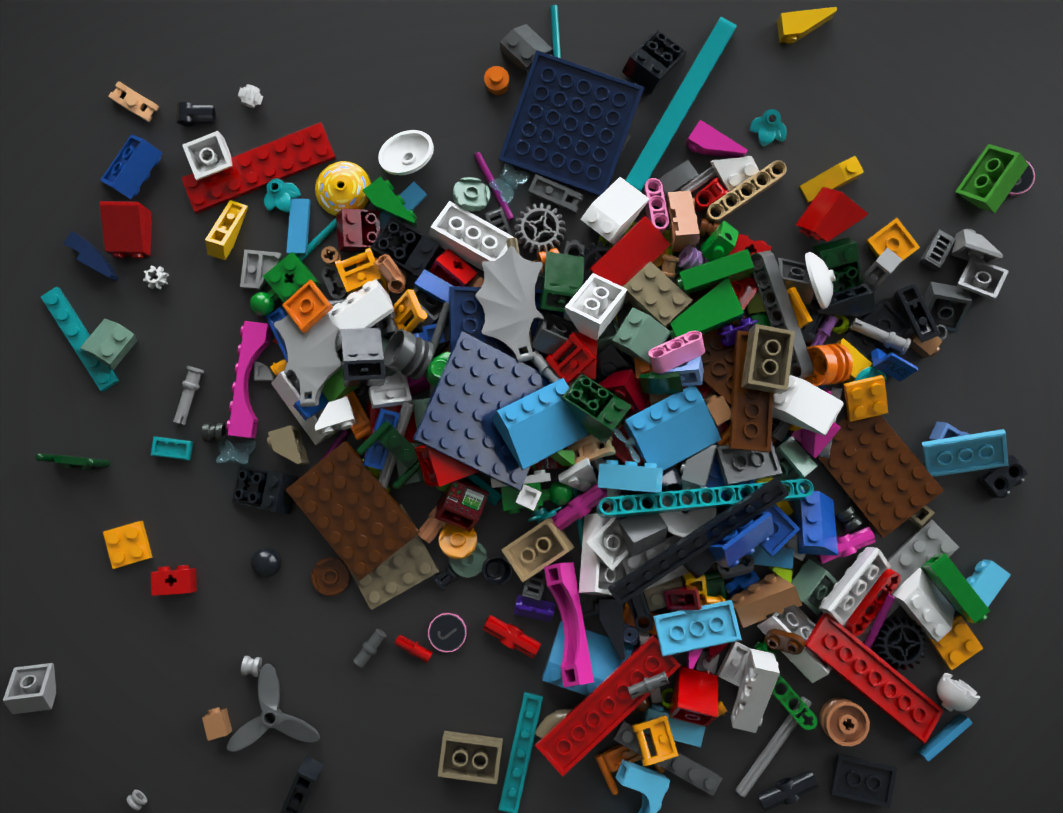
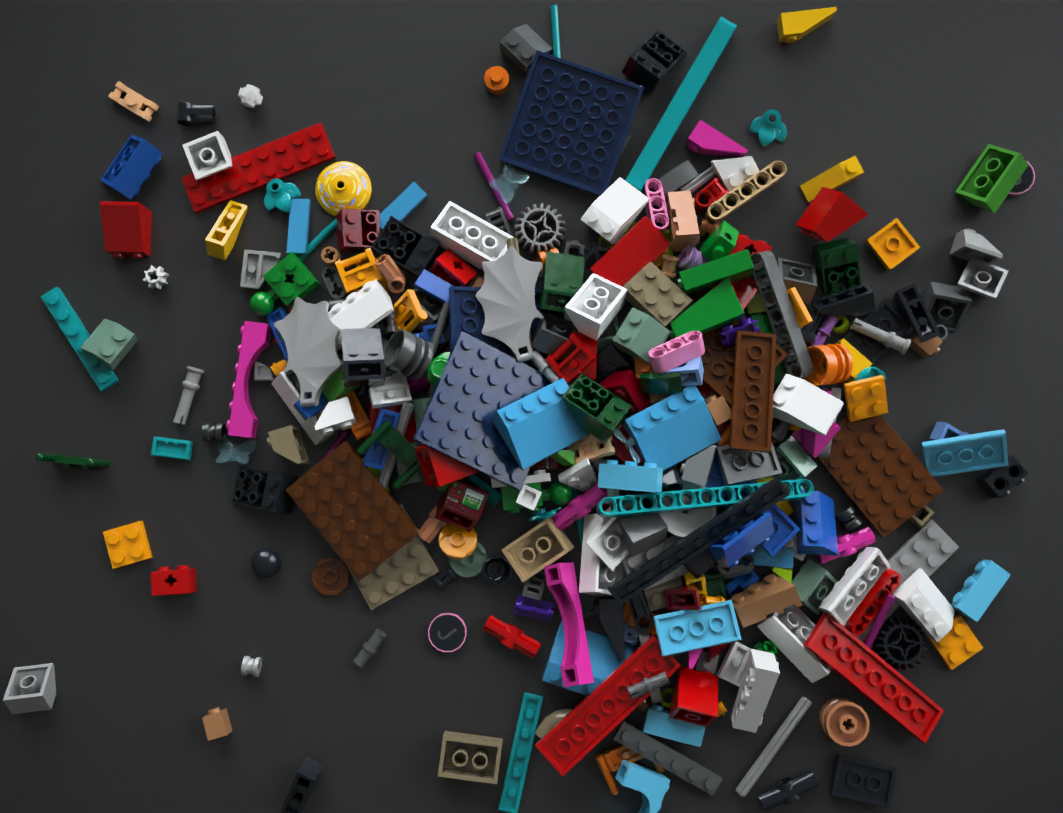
dark blue slope [64,231,118,281] -> none
light grey bush [126,790,147,810] -> none
dark grey piece [227,663,320,752] -> none
orange tile [282,279,333,333] -> none
green slope [363,176,418,227] -> none
white dish [379,130,434,175] -> none
red axle [394,635,433,663] -> none
tile [452,177,491,212] -> none
dark grey plate [528,174,584,214] -> none
light orange plate [632,715,679,766] -> none
dark tan brick [741,324,795,394] -> none
reddish brown plate [764,629,806,655] -> none
green beam [772,674,817,730] -> none
white dish [805,252,836,309] -> none
light grey slope [861,248,903,292] -> none
blue panel [871,348,918,381] -> none
dark azure tile [917,713,973,761] -> none
dark grey slope [919,229,955,271] -> none
green slope [921,553,990,624] -> none
white cylinder [937,673,980,712] -> none

